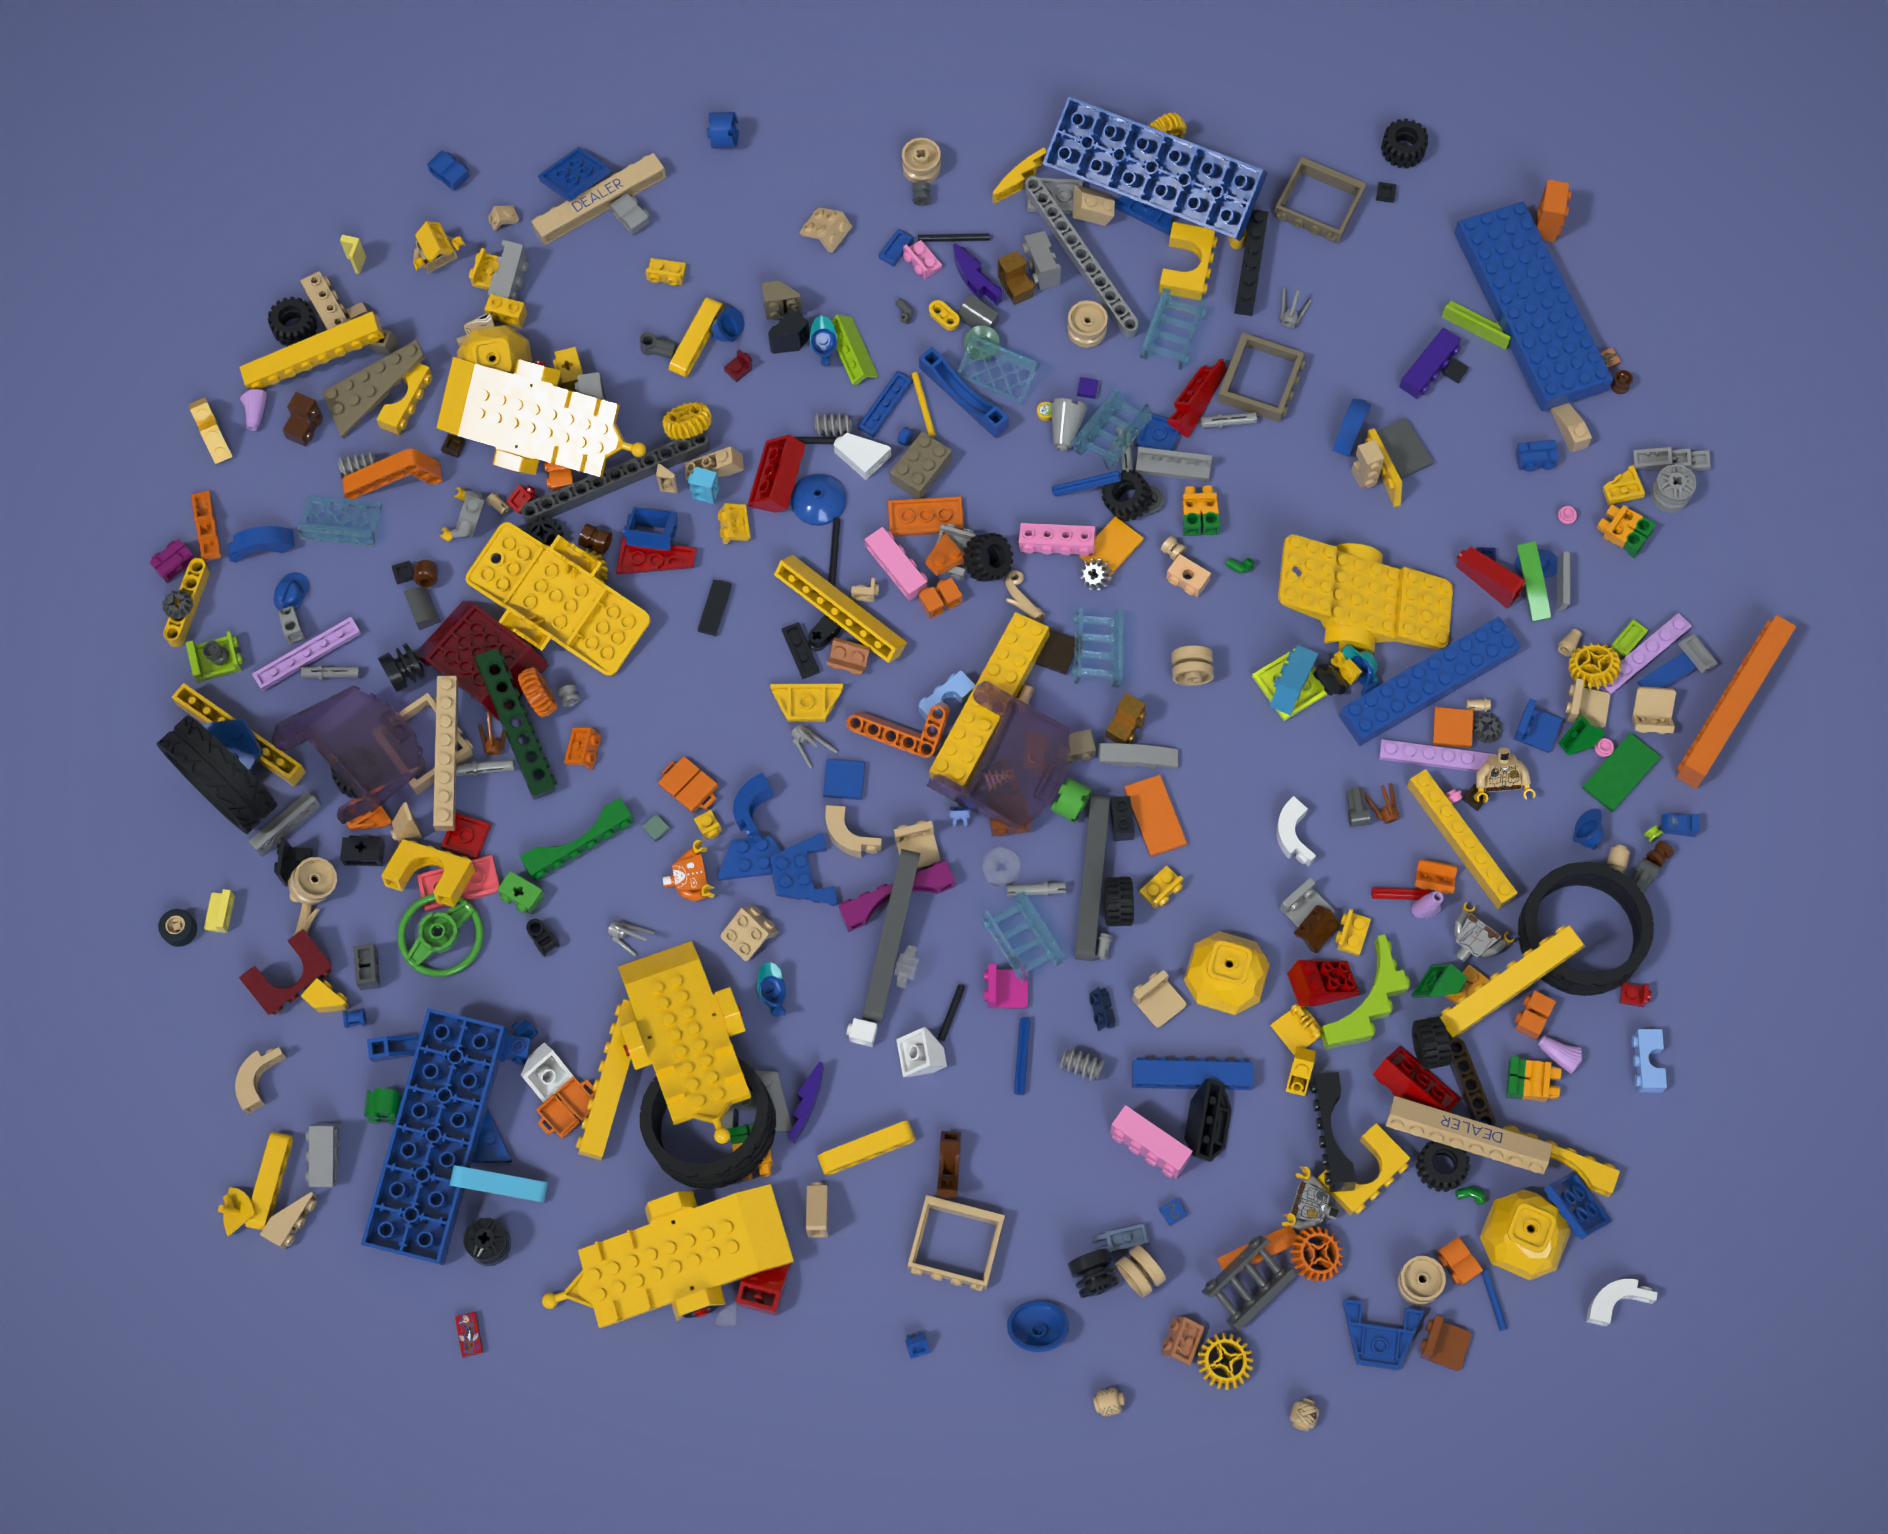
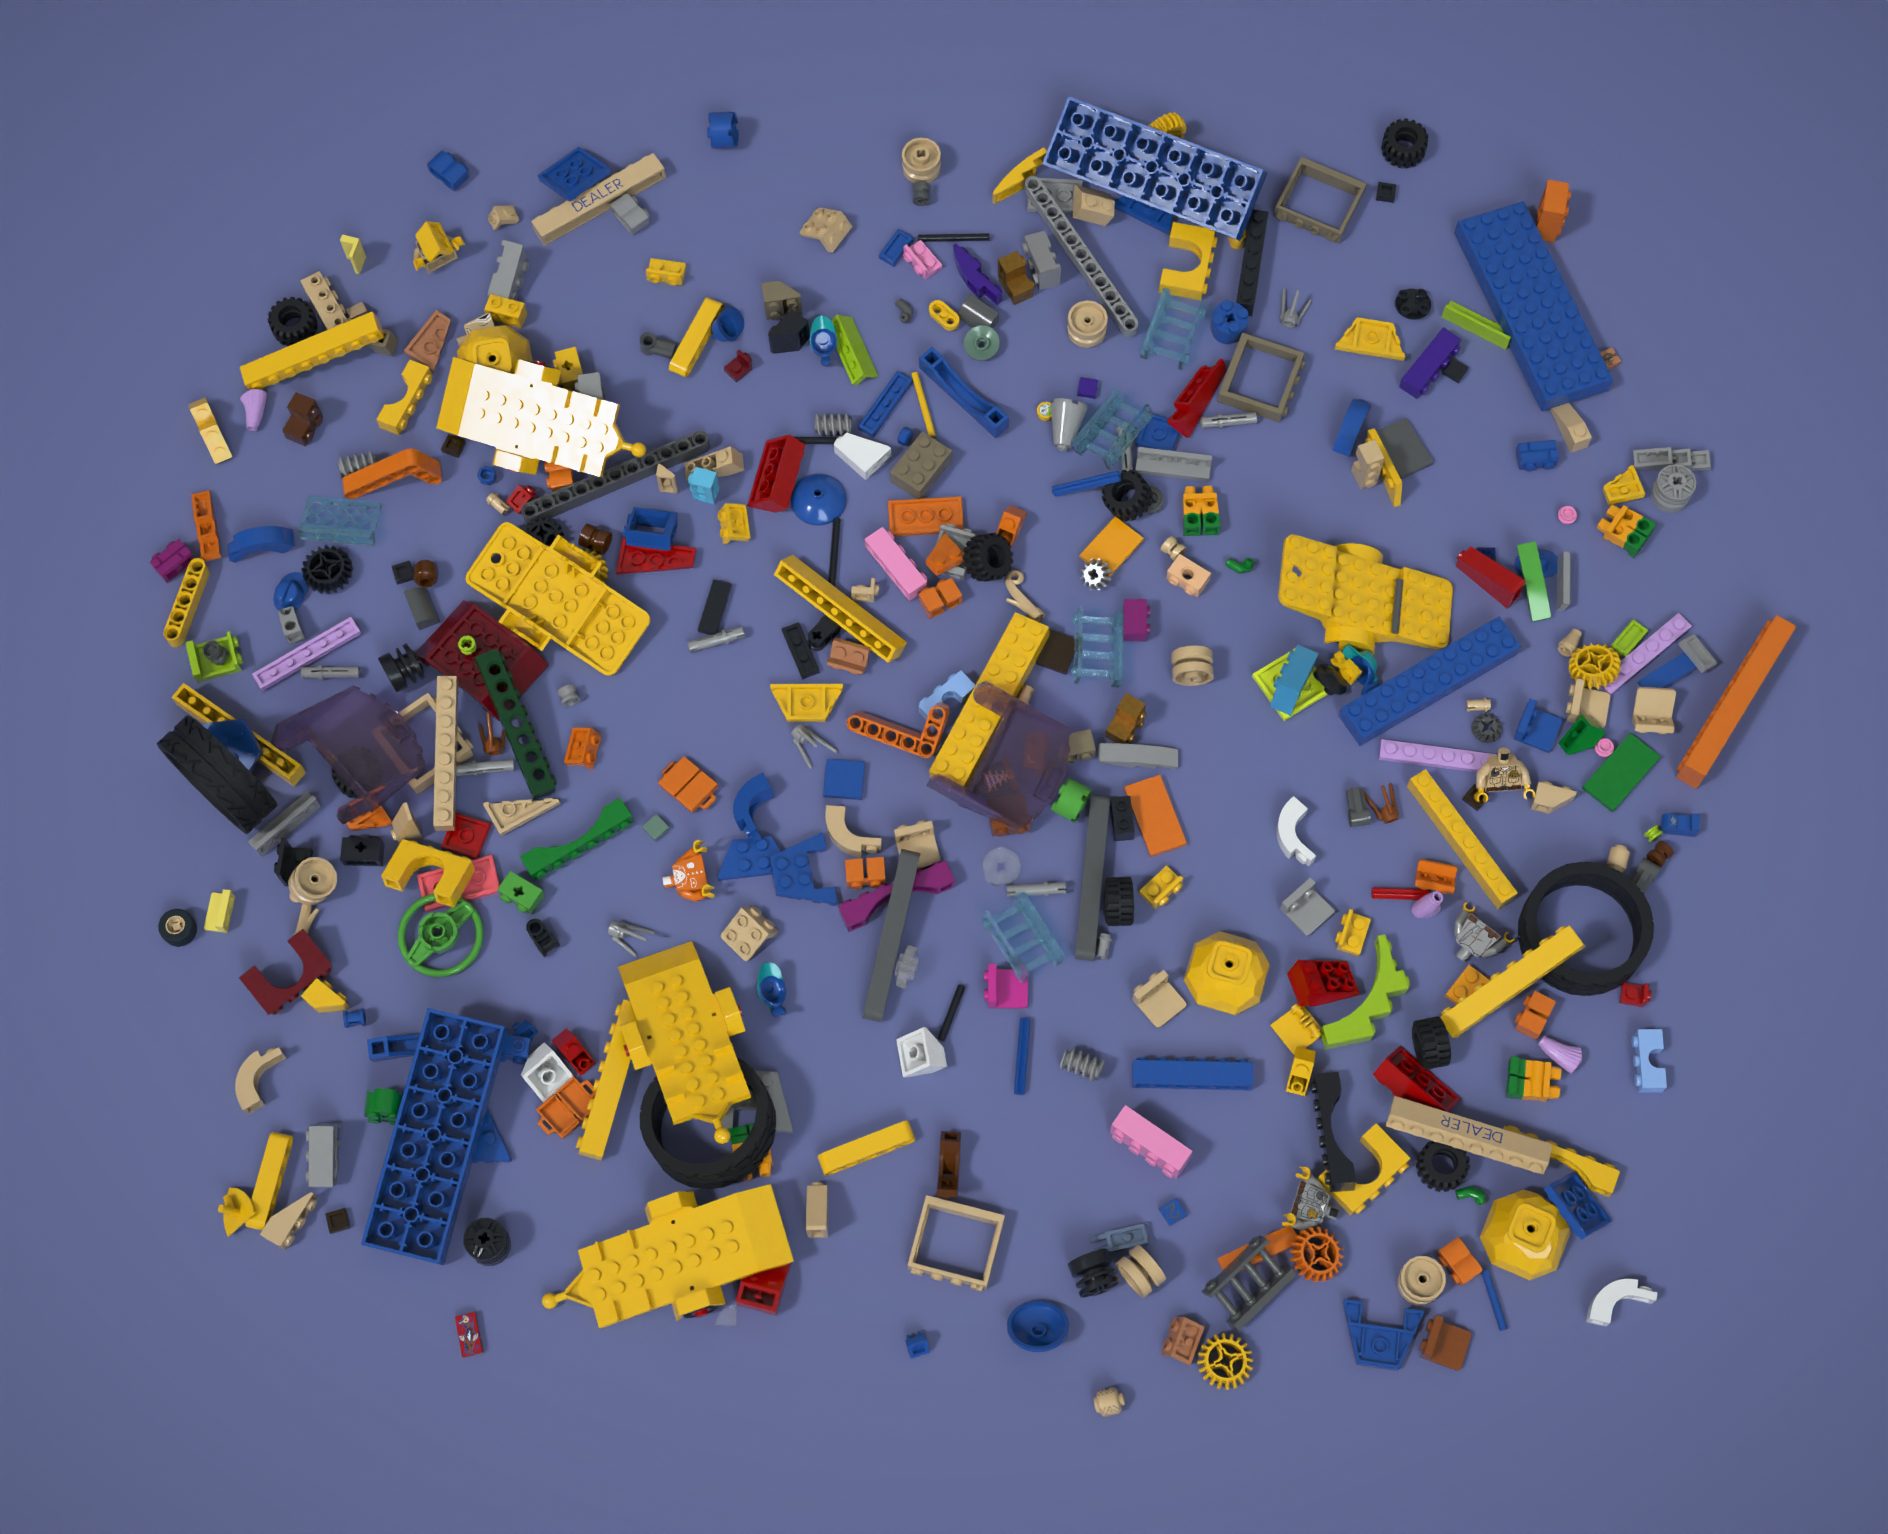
dark grey gear [162,590,193,619] -> none
dark tan wing [322,340,425,439] -> none
dark grey brick [353,944,380,990] -> none
light grey torso [439,487,485,542] -> none
medium azure beam [449,1165,548,1203] -> none
yellow bracket [469,248,500,290] -> none
orange gear [518,667,557,718] -> none
yellow gear [662,402,712,440] -> none
yellow bracket [694,810,722,840] -> none
dark purple slope [787,1062,824,1144] -> none
white brick [846,1018,878,1047] -> none
tile [950,806,970,827] -> none
clear light blue fence [957,335,1040,404] -> none
bright pink brick [1019,523,1096,556] -> none
dark blue hinge [1089,987,1116,1031] -> none
black wedge [1184,1078,1232,1162] -> none
tan head [1289,1398,1320,1432] -> none
reddish brown bracket [1294,905,1340,953] -> none
green slope [1411,963,1468,998] -> none
orange tile [1432,707,1473,748] -> none
bright pink plate [1445,788,1463,804] -> none
dark brown beam [1449,1038,1496,1126] -> none
blue piece [1573,809,1604,850] -> none
reddish brown wheel [1611,370,1633,395] -> none
none -> black gear [301,545,353,595]
none -> dark brown tile [325,1208,350,1234]
none -> nougat wing [404,310,451,373]
none -> lime bush [458,636,477,655]
none -> blue tile [477,466,497,486]
none -> tan wing [483,798,560,836]
none -> red slope [551,1028,596,1076]
none -> light grey pin [687,626,745,653]
none -> orange piece [845,857,886,890]
none -> orange slope [996,505,1027,550]
none -> magenta brick [1123,599,1150,642]
none -> blue brick [1210,300,1248,344]
none -> yellow wing [1334,317,1405,361]
none -> dark grey bar [1391,579,1403,634]
none -> black dish [1395,289,1431,320]
none -> tan slope [1530,781,1577,814]

